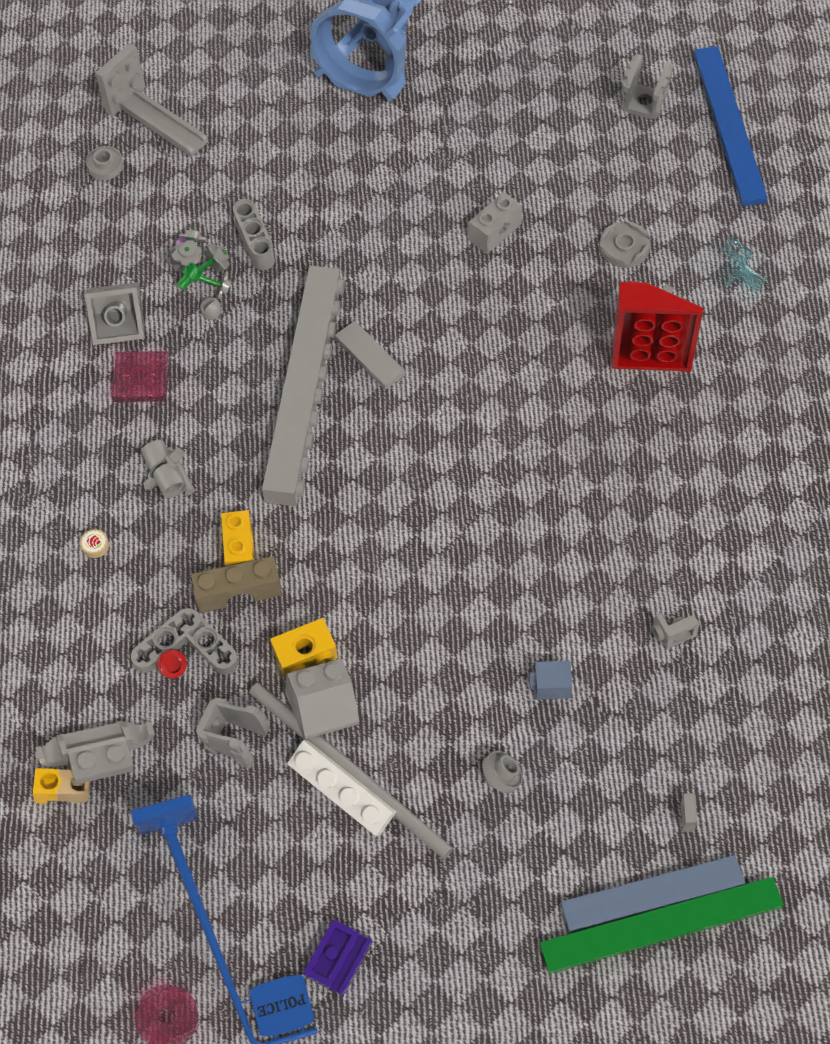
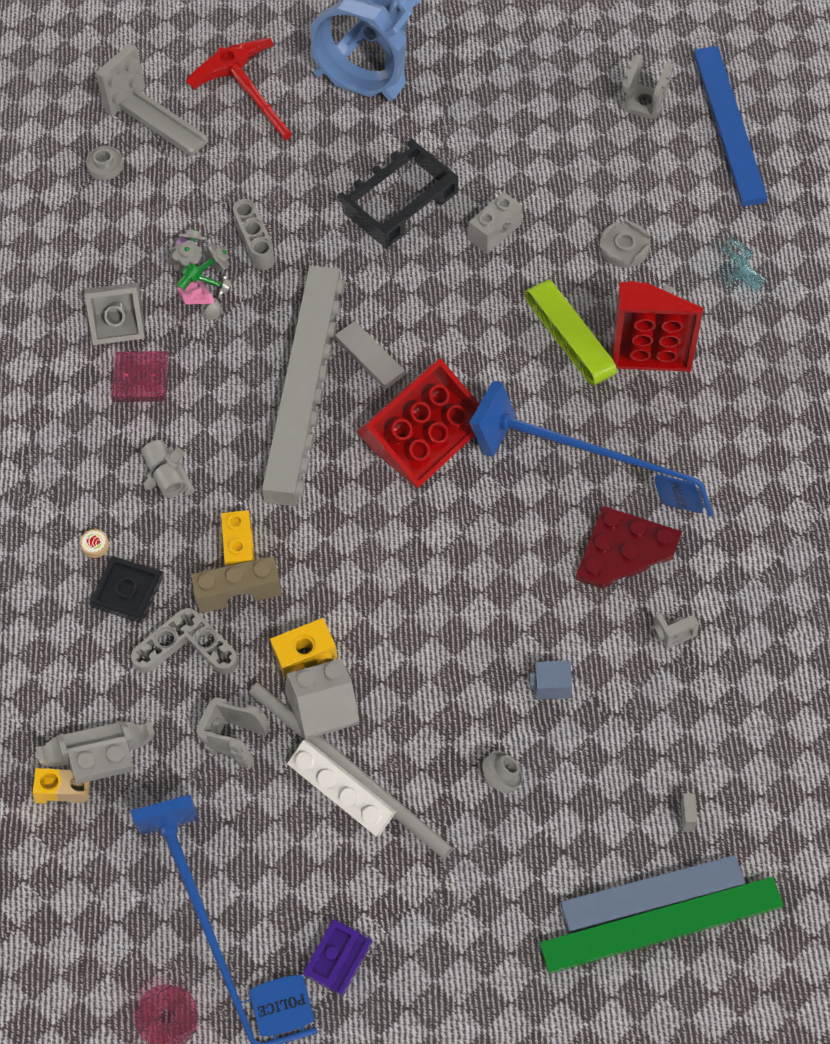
red tile [157,650,187,679] -> none
none -> black tile [89,556,164,623]
none -> bright pink tile [177,280,215,304]
none -> red piece [185,38,292,140]
none -> black hinge [337,139,459,249]
none -> red slope [356,358,479,488]
none -> blue piece [470,381,713,517]
none -> lime beam [525,279,617,386]
none -> dark red plate [575,506,682,589]

